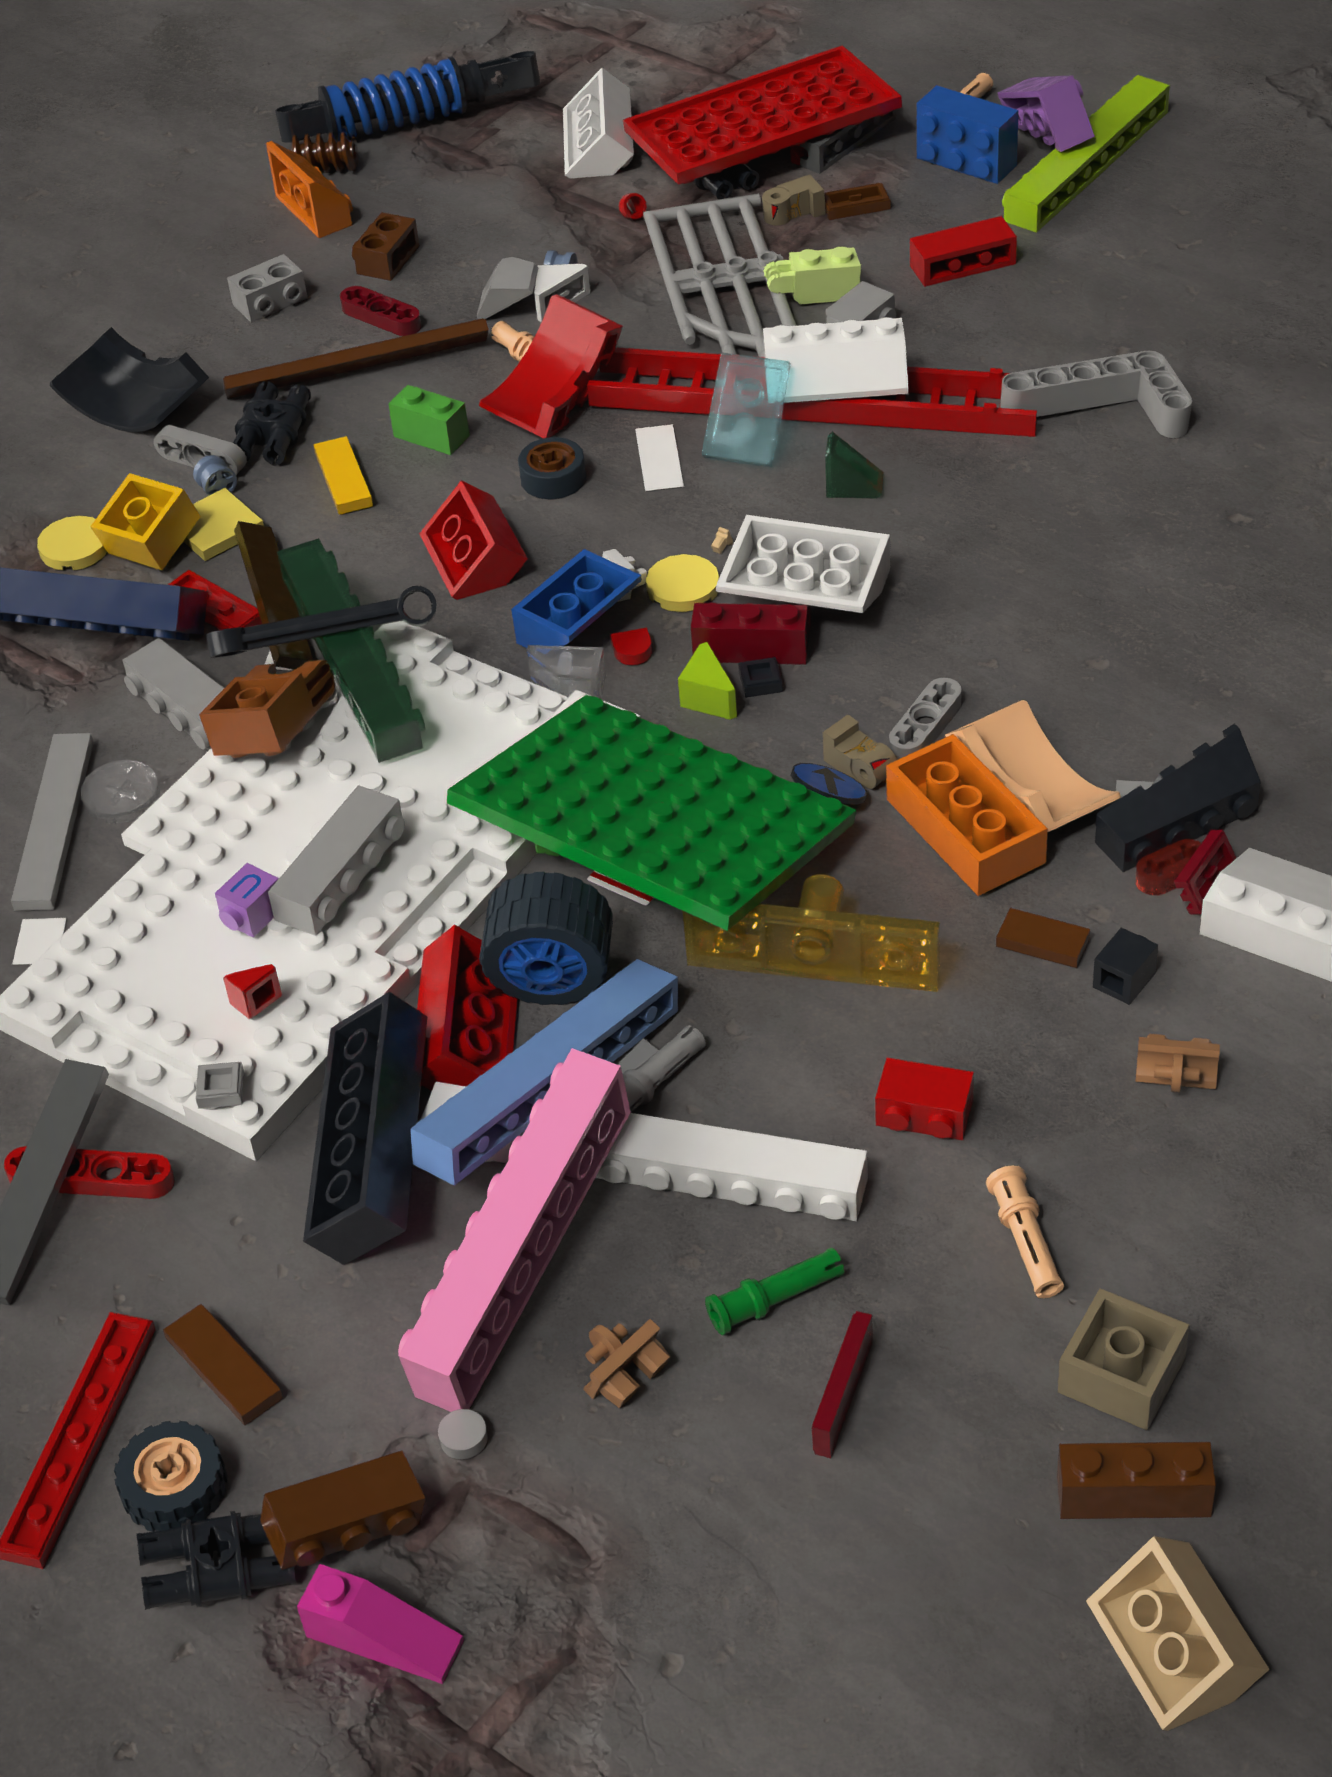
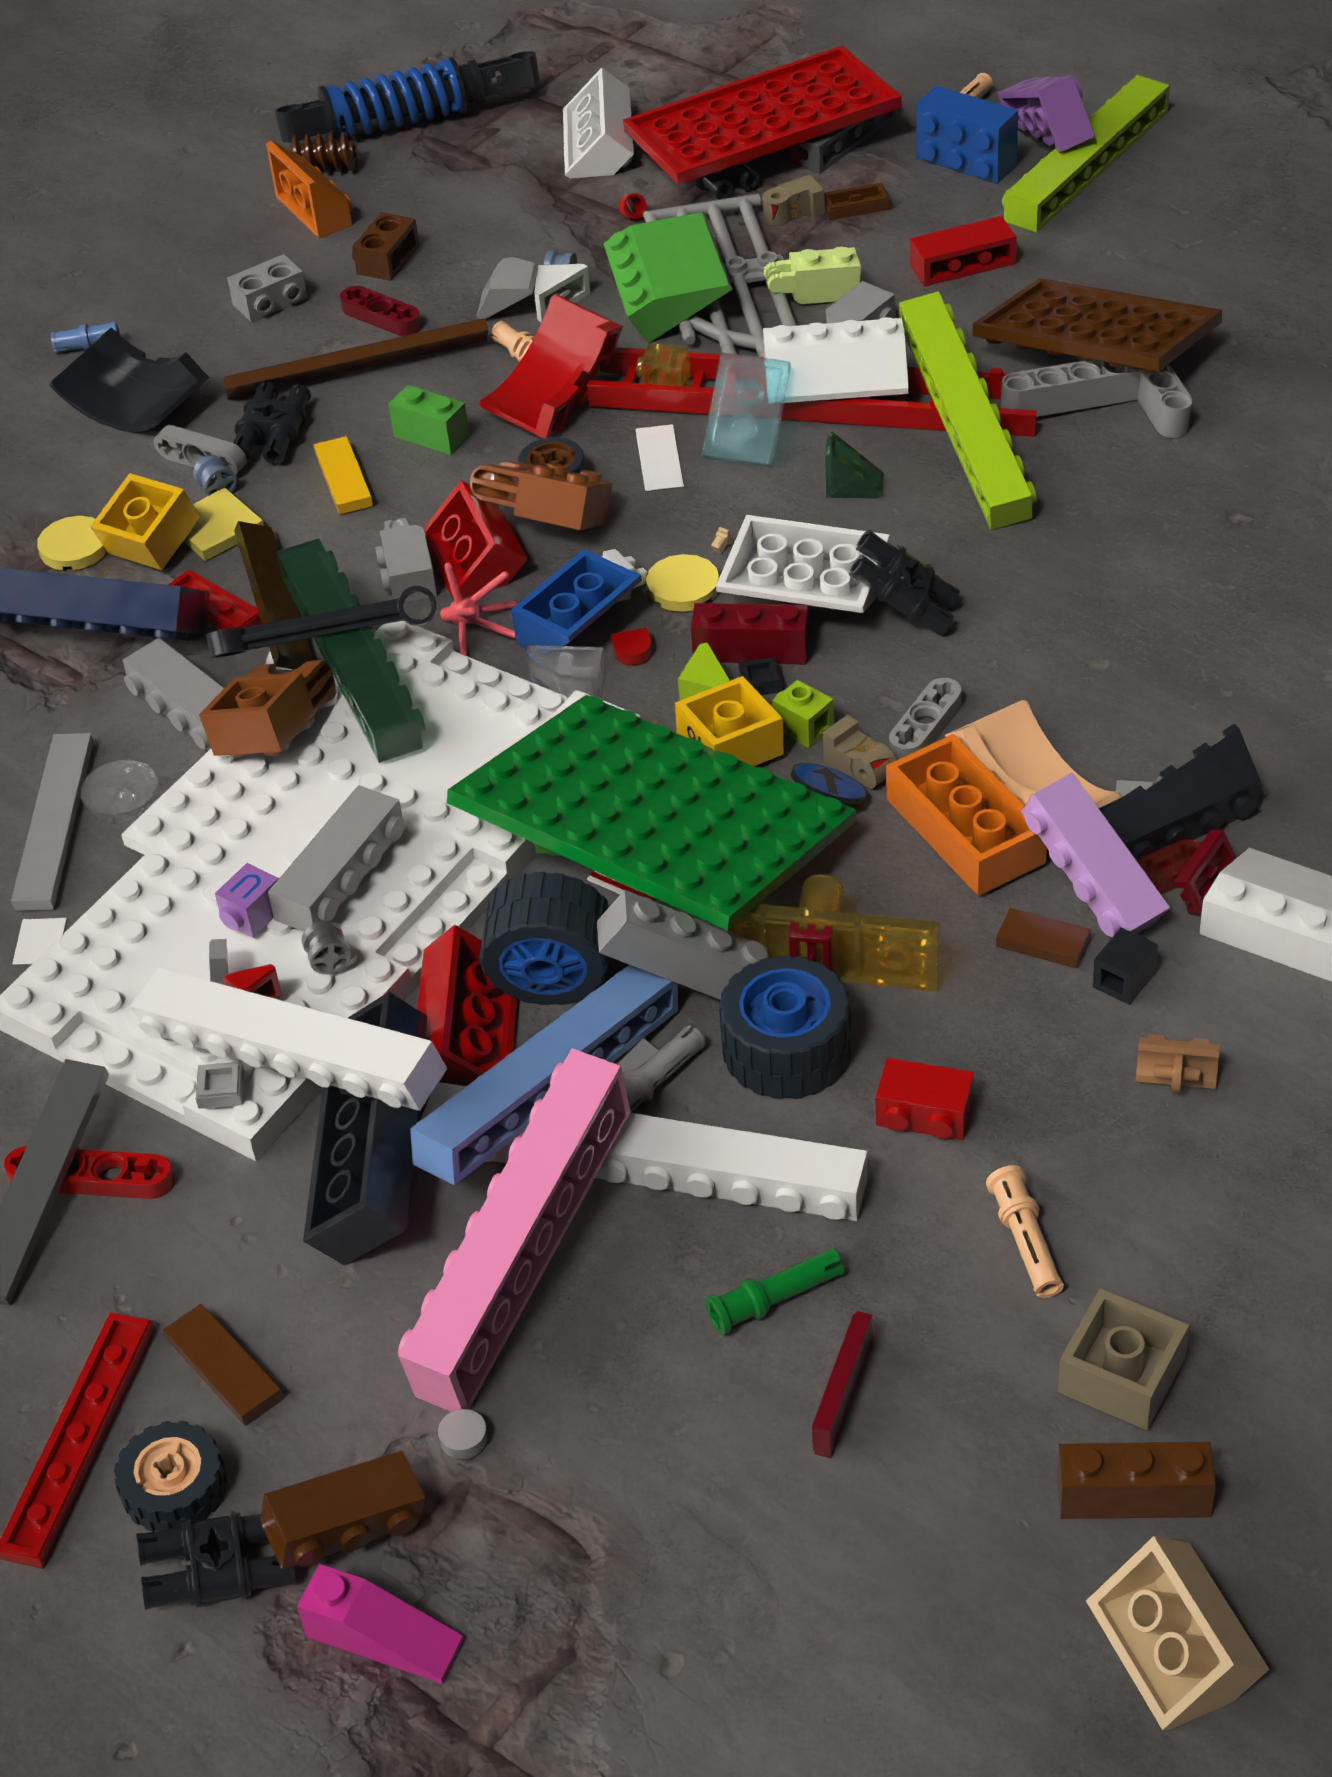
medium nougat hips [583,1319,670,1408] -> none
none -> medium blue pin [51,321,121,354]
none -> white brick [130,967,447,1111]
none -> light grey tile [209,939,228,985]
none -> flat silver wheel [301,920,351,974]
none -> light grey hinge [375,518,437,602]
none -> coral plant [440,563,517,656]
none -> dark orange brick [470,461,613,530]
none -> light grey brick [597,890,769,1000]
none -> bright green slope [603,212,732,343]
none -> clear yellow brick [636,343,690,387]
none -> yellow brick [675,676,784,766]
none -> black wheel [719,955,852,1099]
none -> lime brick [772,680,834,749]
none -> dark red tile [788,922,835,971]
none -> black pin [849,529,960,636]
none -> lime brick [899,291,1037,530]
none -> reddish brown plate [972,278,1222,373]
none -> lavender brick [1021,772,1170,938]

